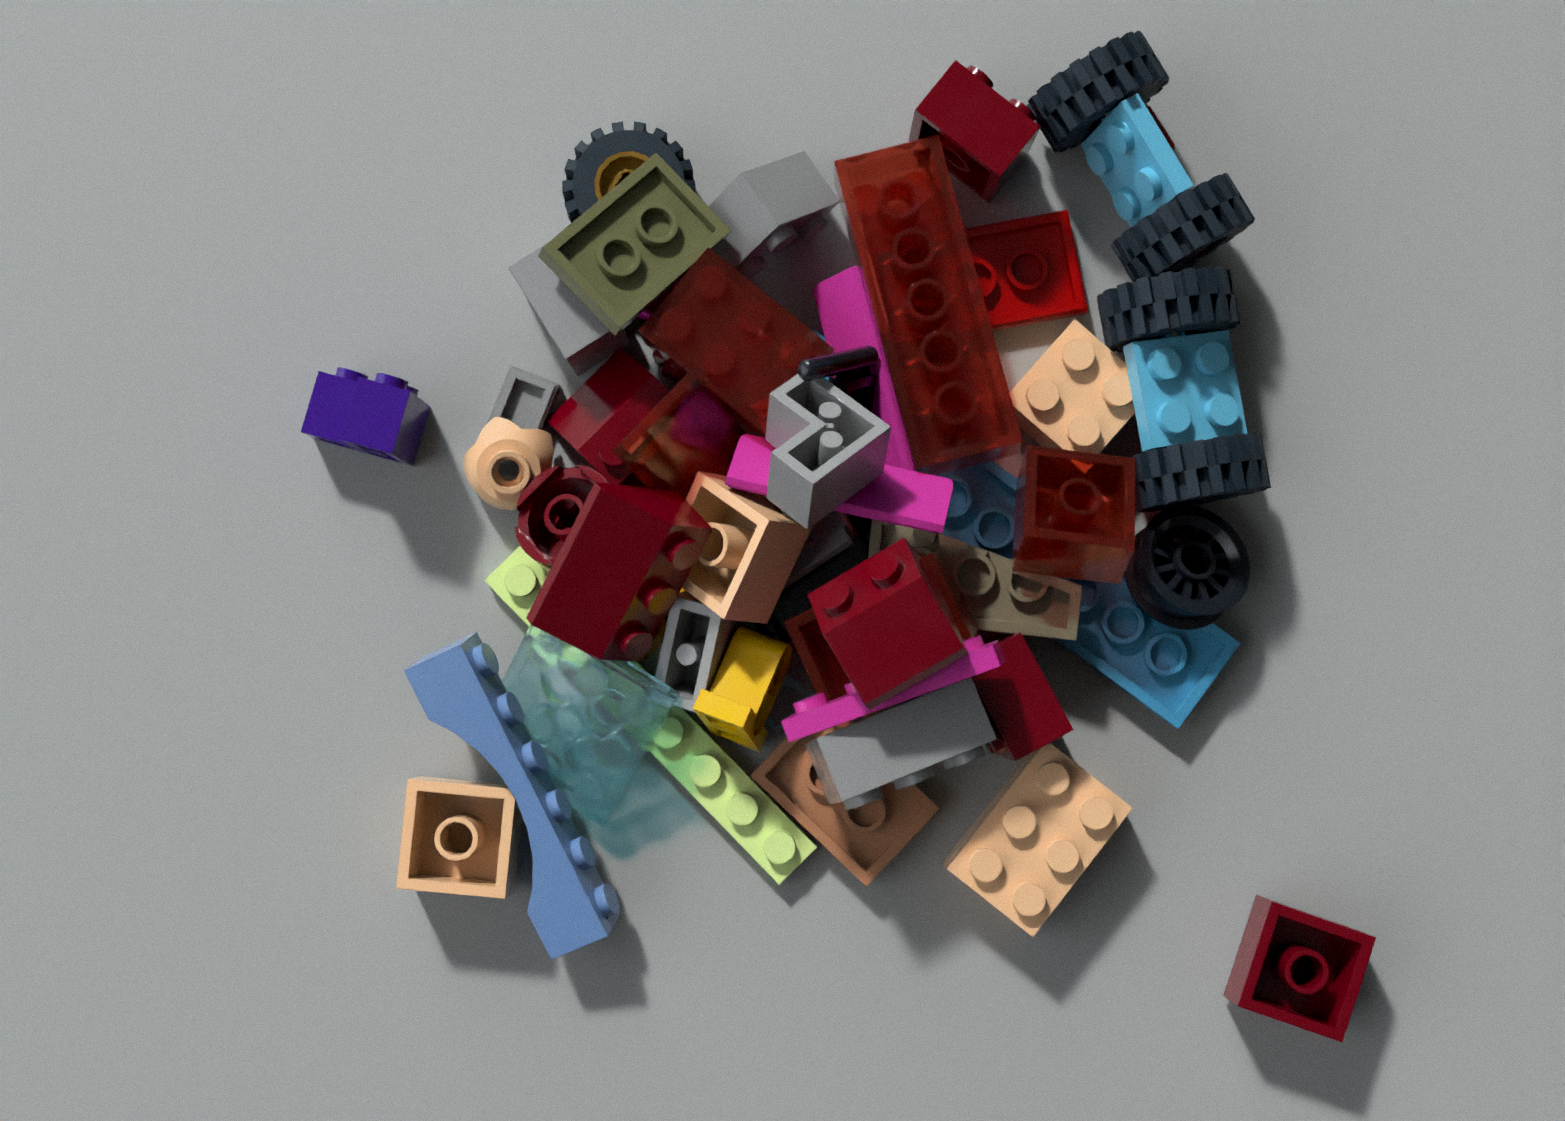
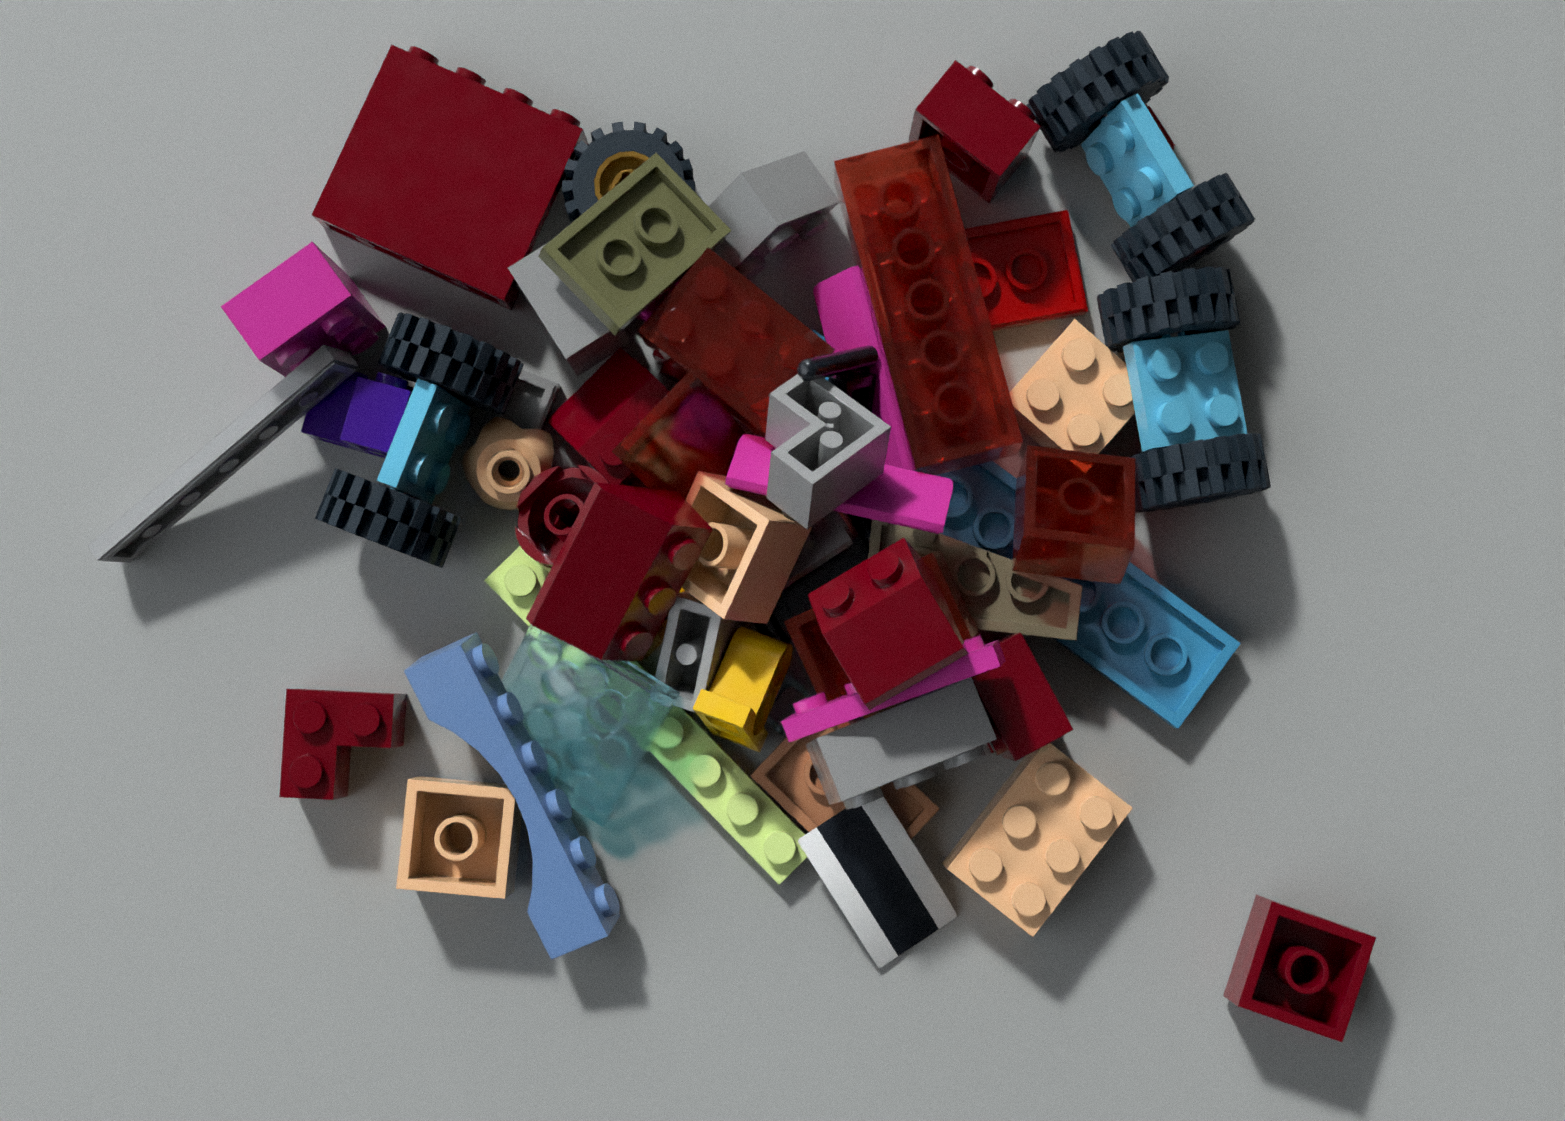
black wheel [1123,505,1250,630] -> none
none -> light grey tile [88,345,359,563]
none -> dark pink brick [221,241,386,377]
none -> dark red brick [279,689,407,800]
none -> dark red panel [312,44,588,310]
none -> black plate [315,312,524,568]
none -> sticker [798,797,957,968]

